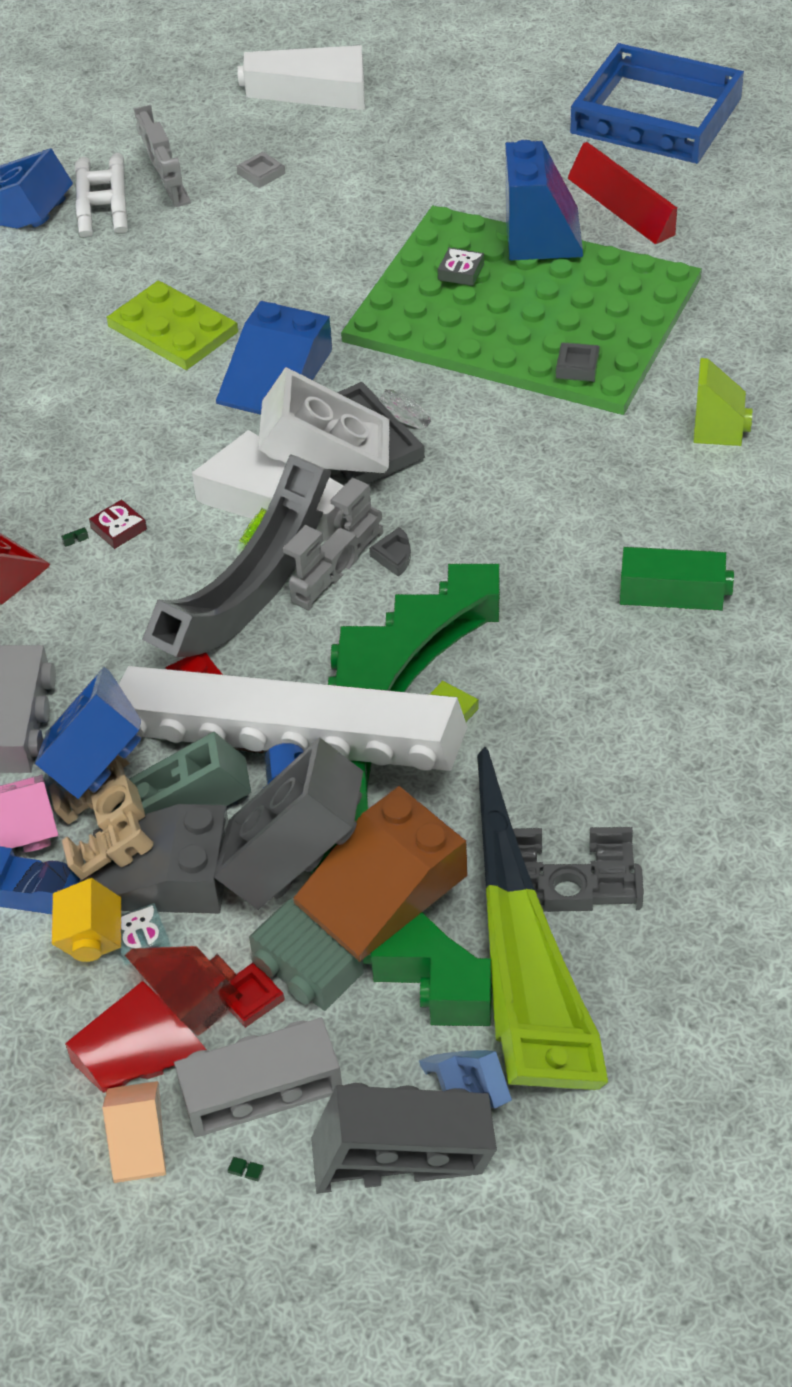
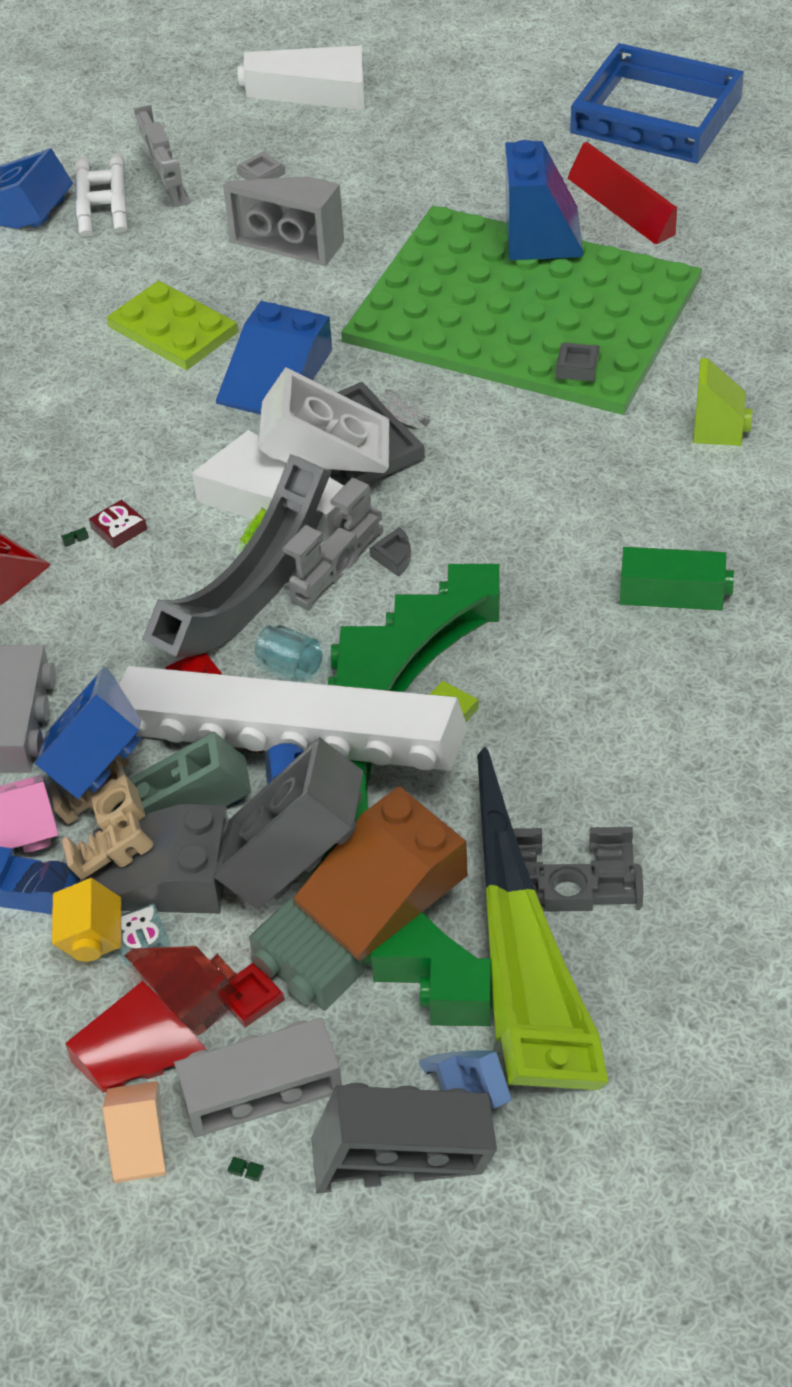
dark grey tile [437,247,484,286] -> none
none -> light grey slope [223,176,344,266]
none -> clear light blue brick [255,625,323,680]

